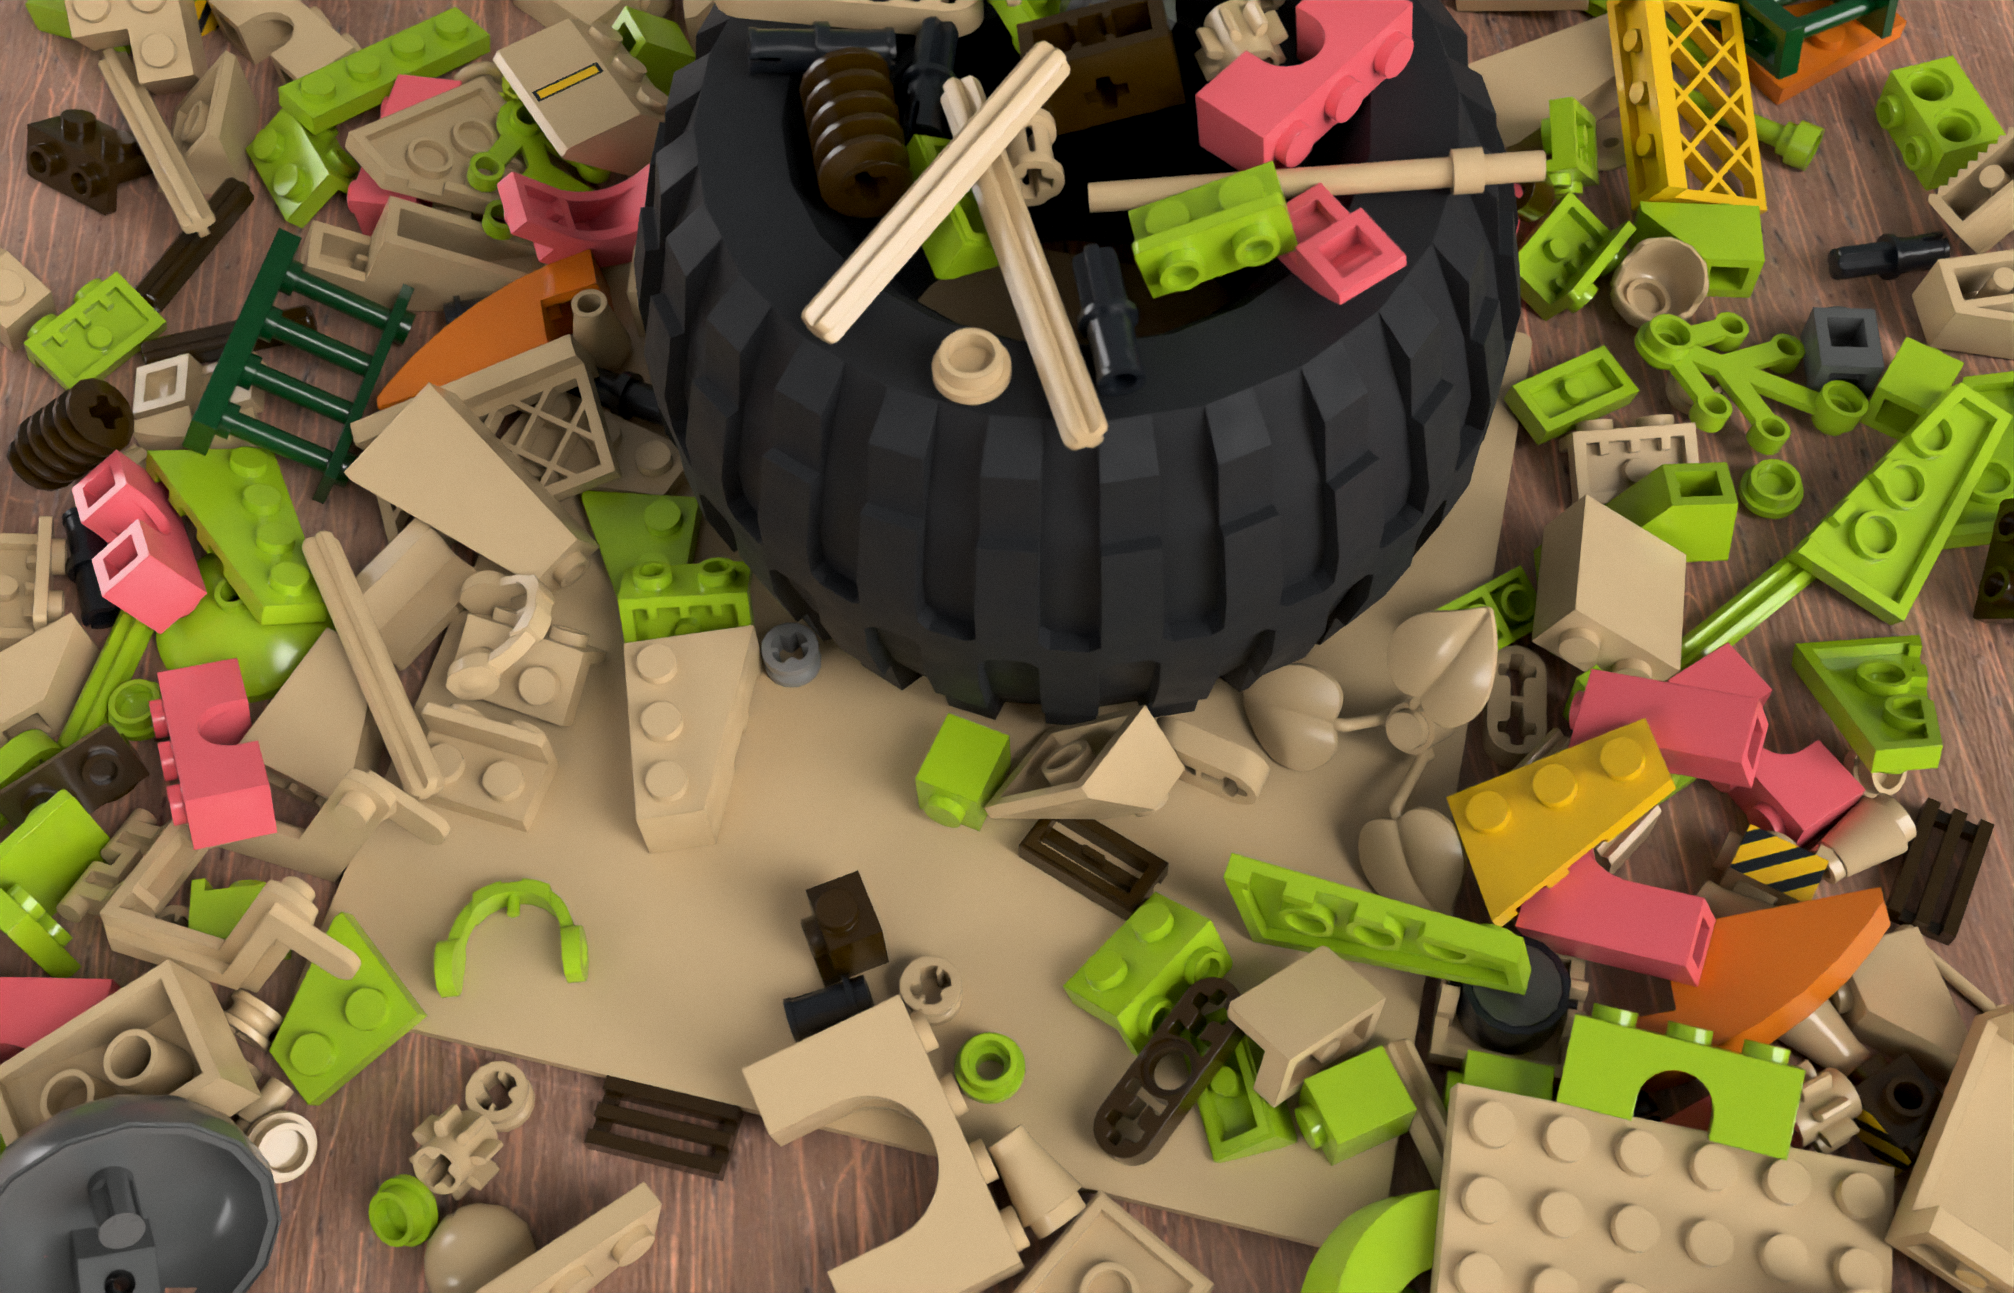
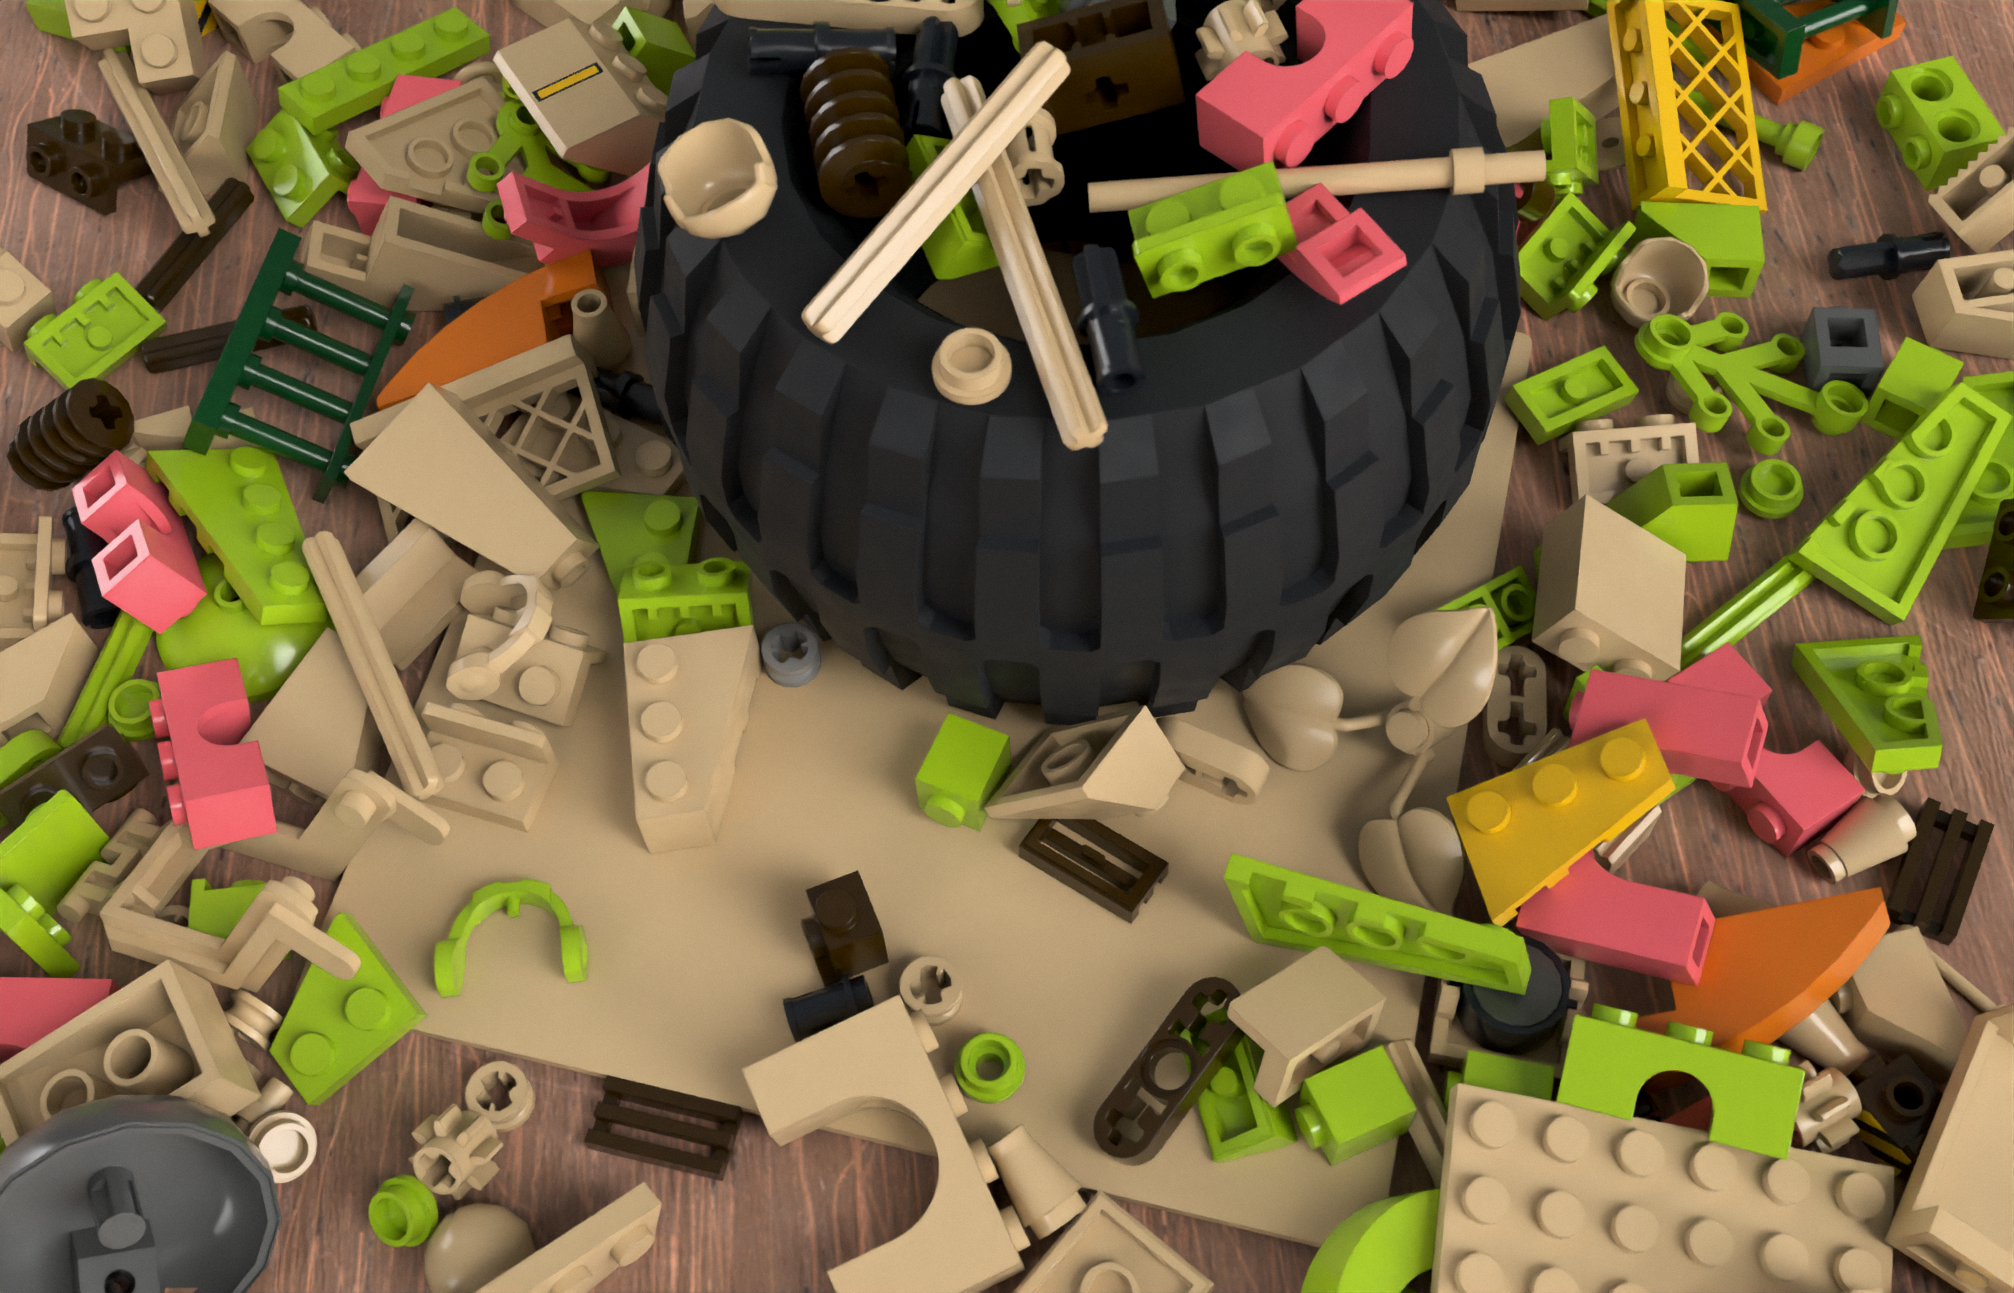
tan slope [132,352,267,419] -> none
lime bracket [1063,891,1233,1056] -> none
brick [1712,824,1834,906] -> none
none -> tan hair [657,118,778,240]

